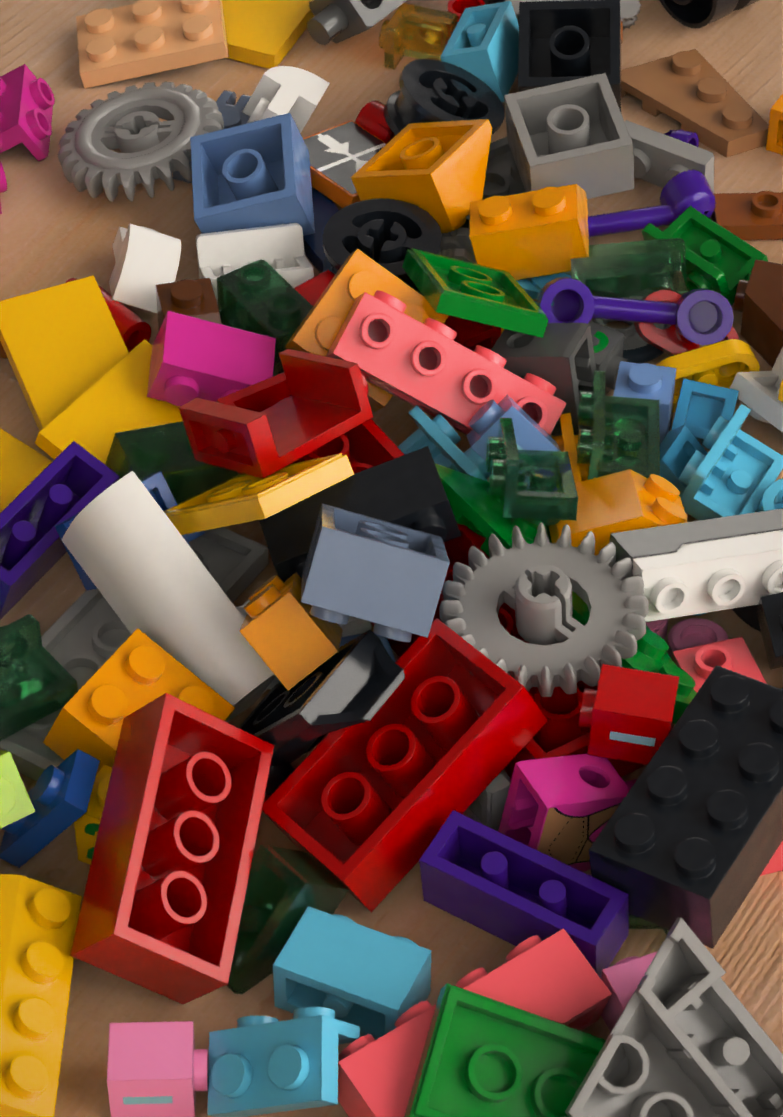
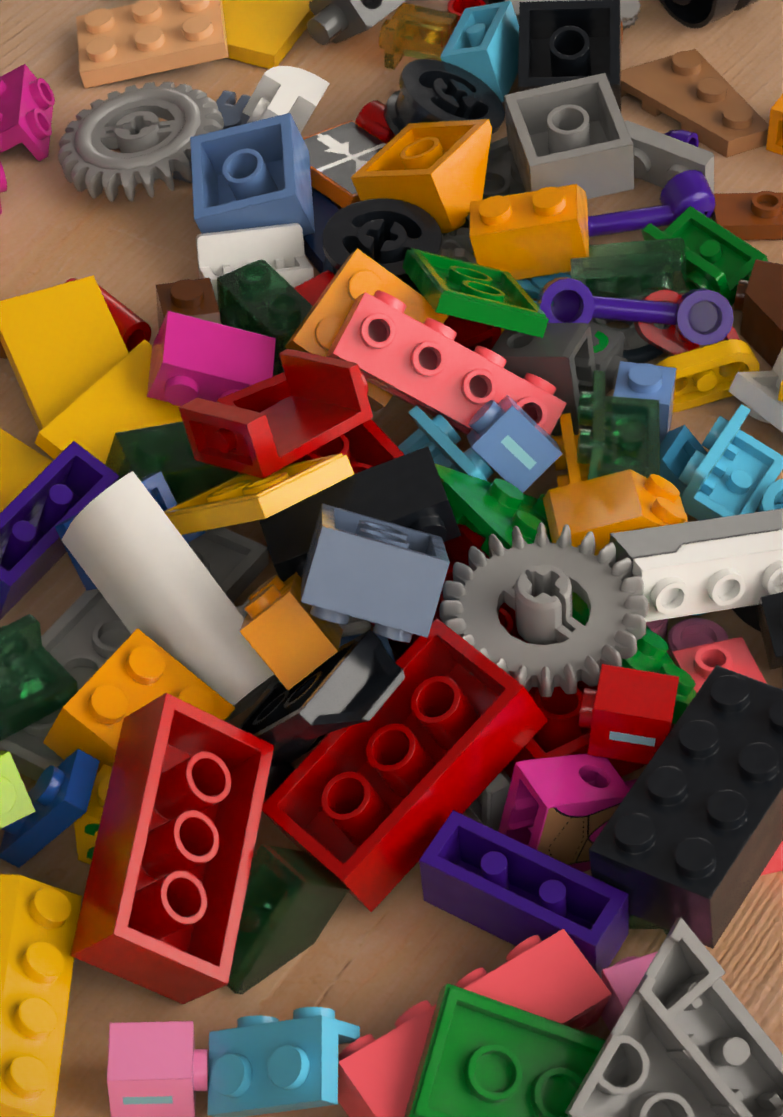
white brick [109,224,181,314] -> none
medium azure brick [273,906,431,1040] -> none
clear green bracket [486,418,578,526] -> none
dark azure plate [671,378,739,444] -> none

